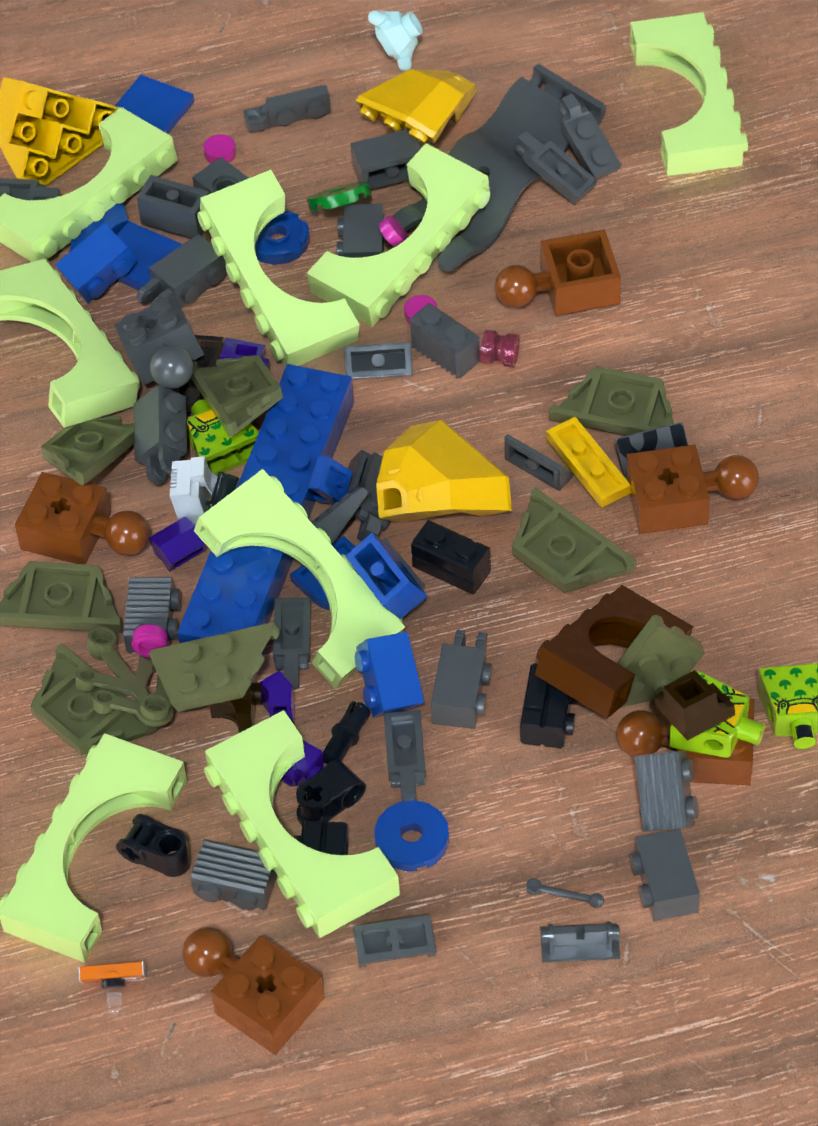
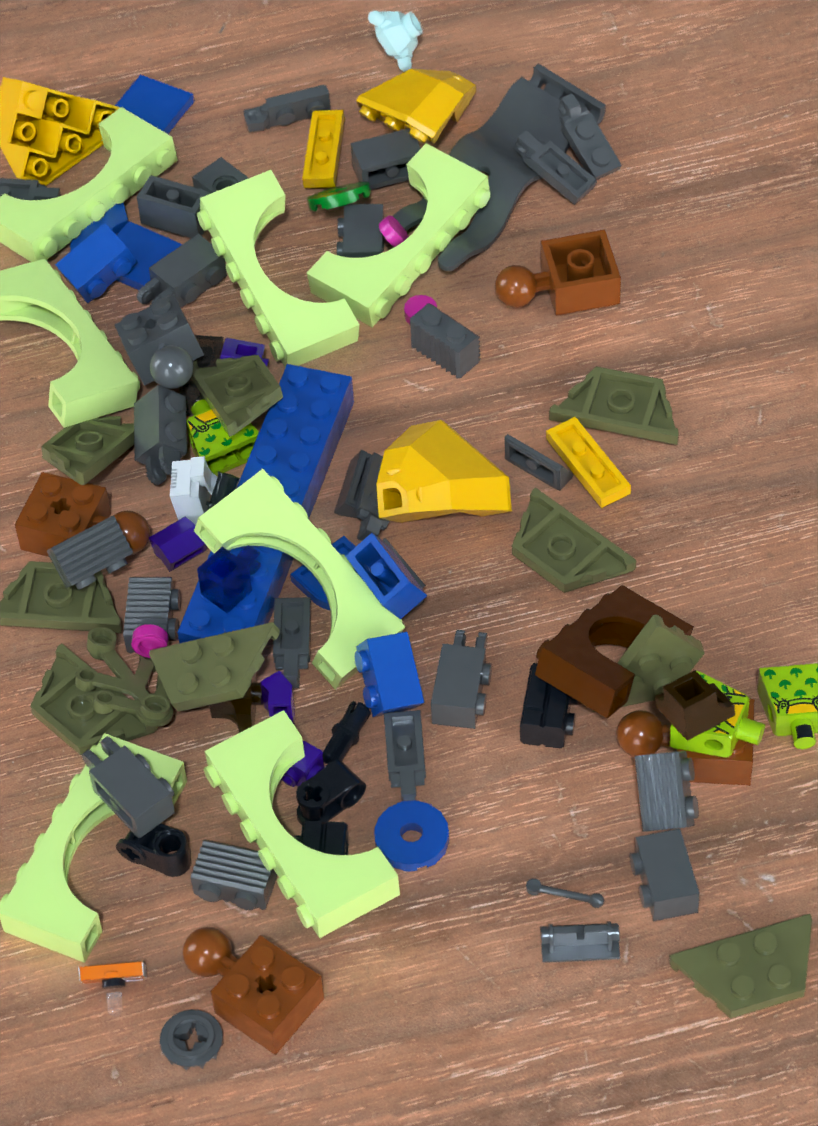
dark pink tile [204,134,236,163] -> none
blue tile [254,210,310,265] -> none
blue bracket [309,456,353,504] -> none
dark grey slope [311,487,368,545] -> none
dark grey slope [344,342,413,380] -> none
dark grey hinge [353,914,436,968] -> none
black brick [411,520,491,594] -> none
clear pink wheel [480,329,520,367] -> none
slope [615,422,688,477] -> none
dark orange brick [626,444,759,534] -> none
yellowish green arch [630,12,748,176] -> none
none -> dark grey brick [46,516,133,590]
none -> dark grey hinge [81,736,175,839]
none -> dark grey gear [160,1010,223,1071]
none -> clear blue brick [197,545,261,613]
none -> yellow plate [302,110,345,188]
none -> olive wing [669,914,812,1019]

